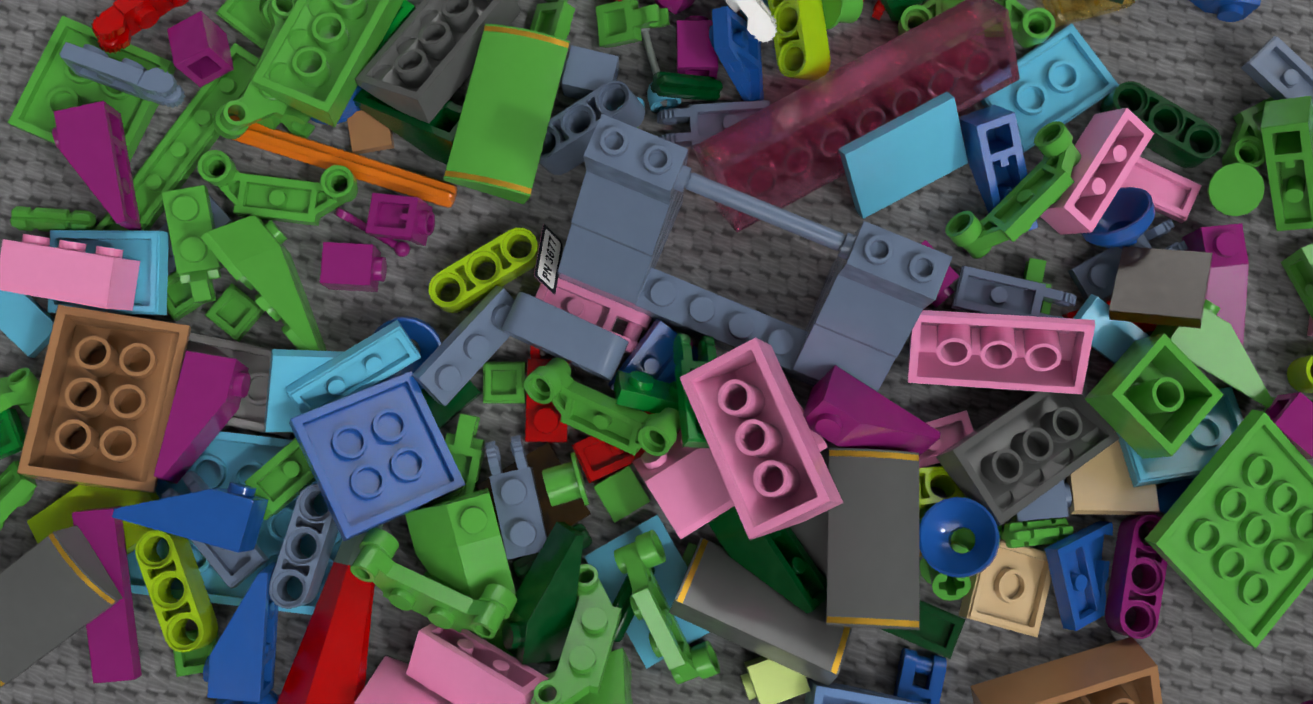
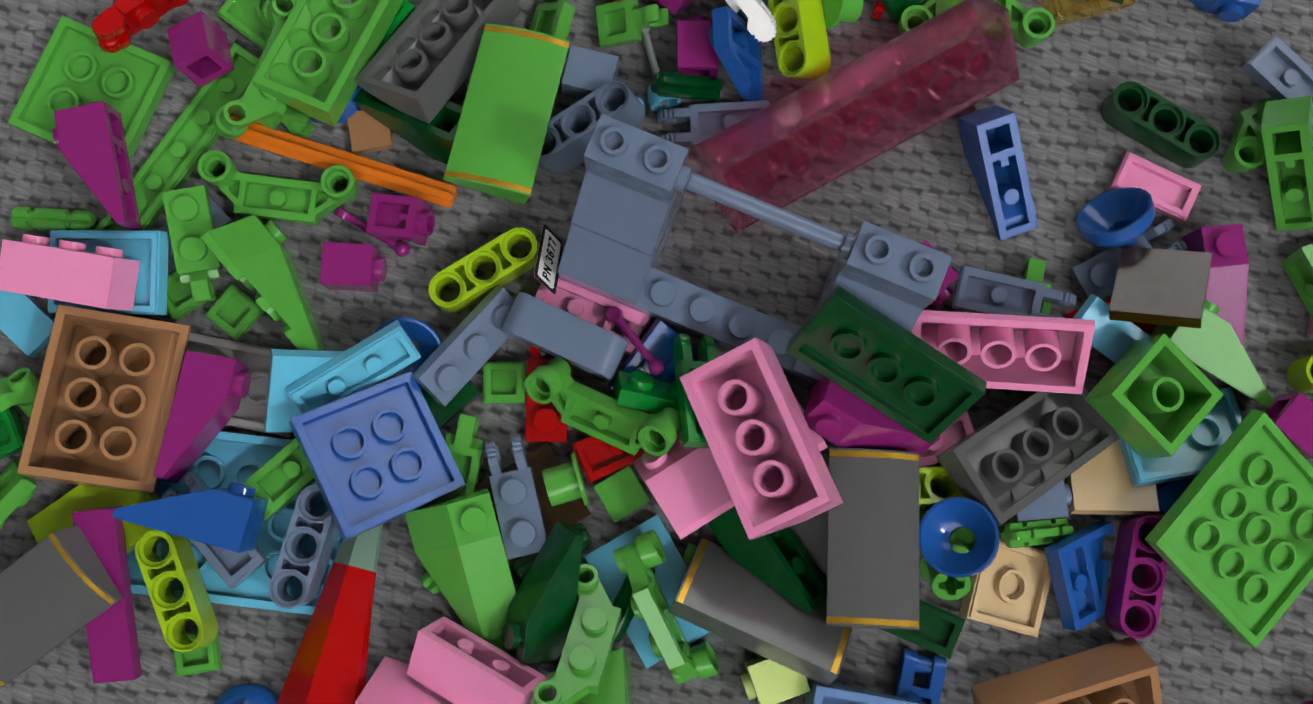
sand blue hinge [59,42,186,108] -> none
blue slope [203,562,279,702] -> none
bright green plate [350,528,517,639] -> none
medium azure tile [839,92,968,219] -> none
bright green plate [945,121,1081,259] -> none
medium azure tile [973,23,1119,153] -> none
bright pink brick [1040,108,1154,235] -> none
bright green piece [1207,163,1265,216] -> none
none -> magenta hinge [605,306,664,375]
none -> dark green plate [786,285,987,444]

